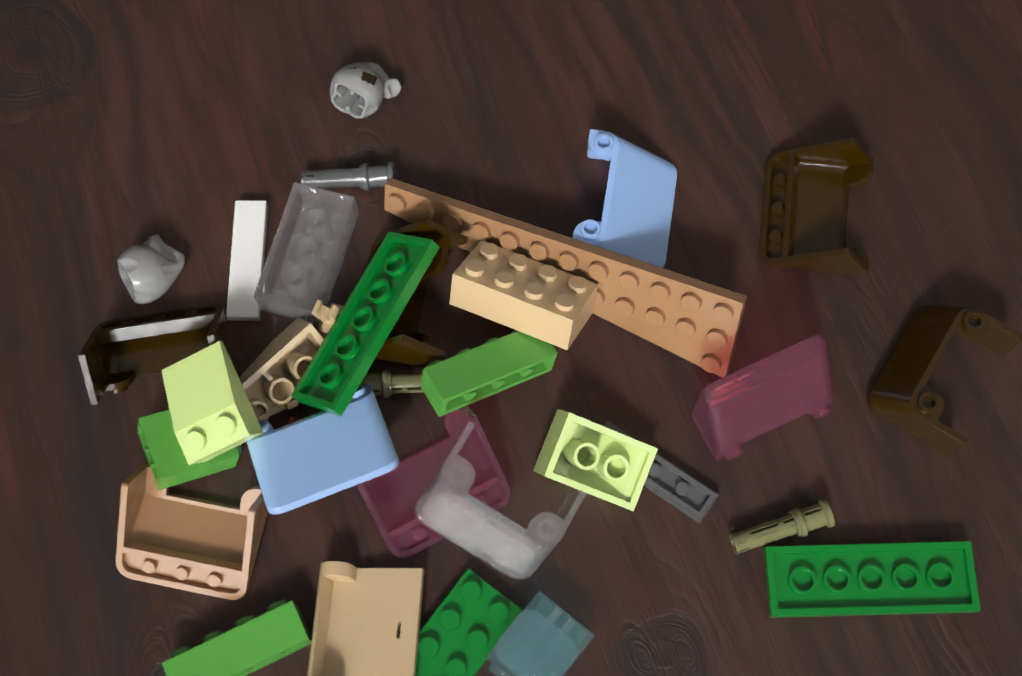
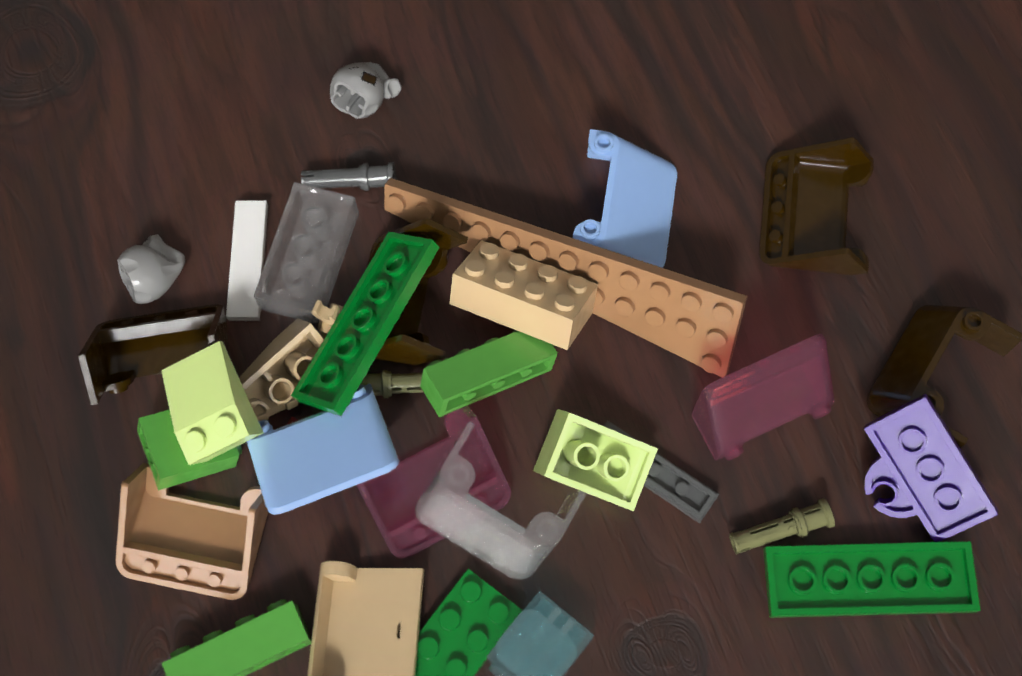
none -> plate [864,394,998,542]

